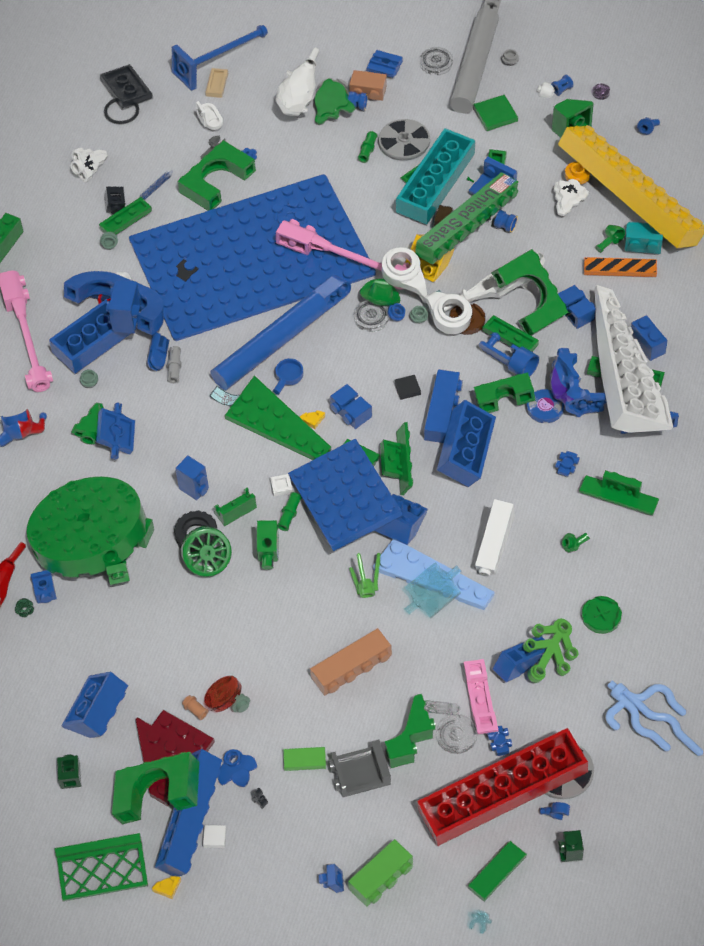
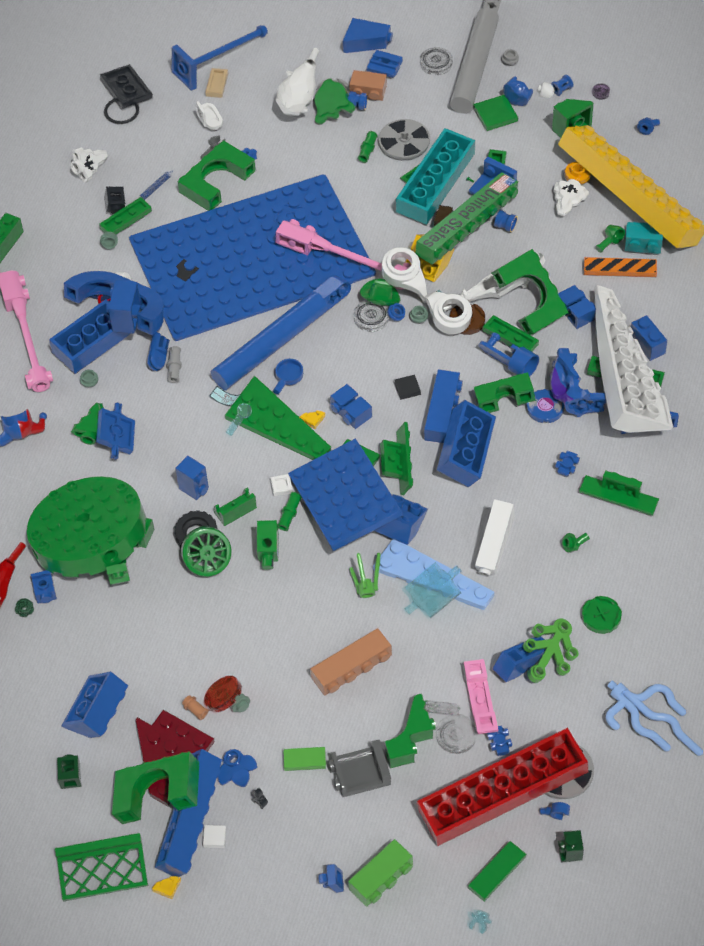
none -> clear light blue bar [226,403,252,436]
none -> blue slope [343,18,393,53]
none -> blue hair [503,76,533,106]

